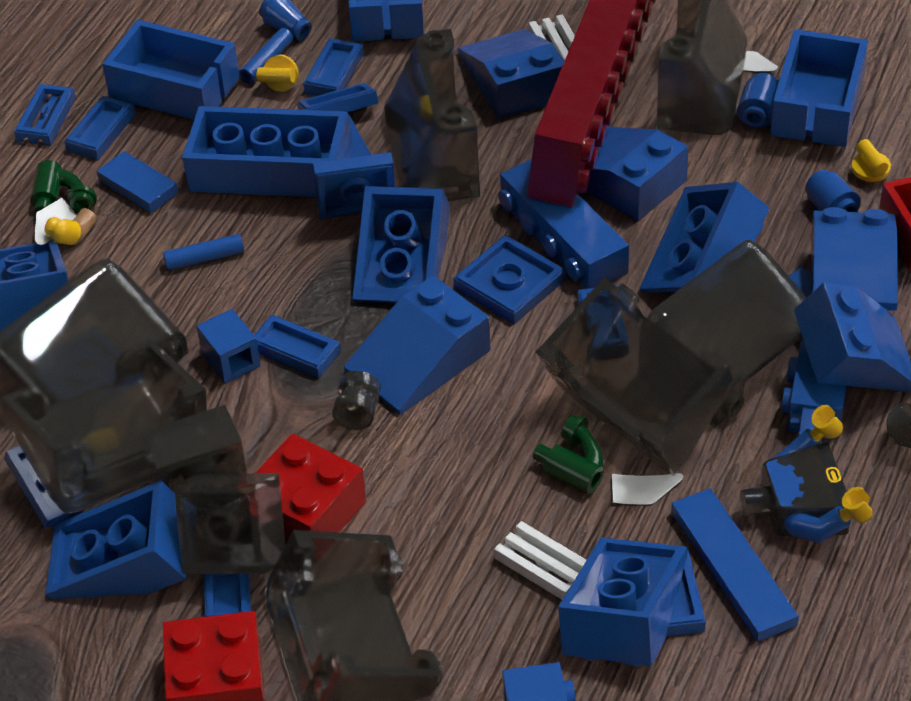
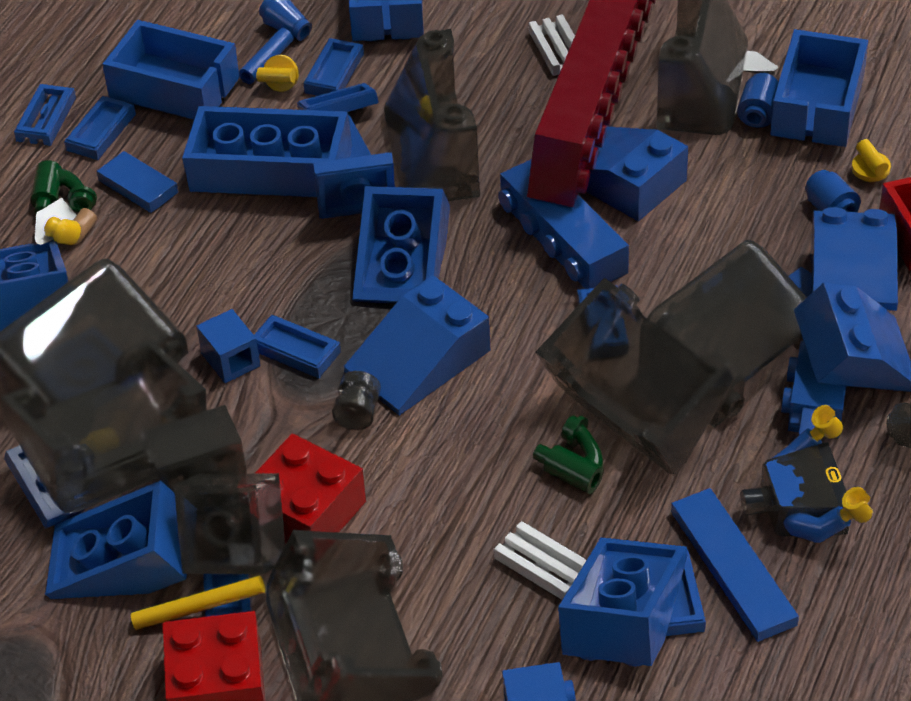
blue piece [163,233,244,271] -> none
blue tile [453,235,566,324] -> none
blue slope [458,29,564,119] -> none
white sticker [612,473,683,505] -> none
blue slope [639,182,770,293] -> none
none -> yellow bar [131,575,265,630]

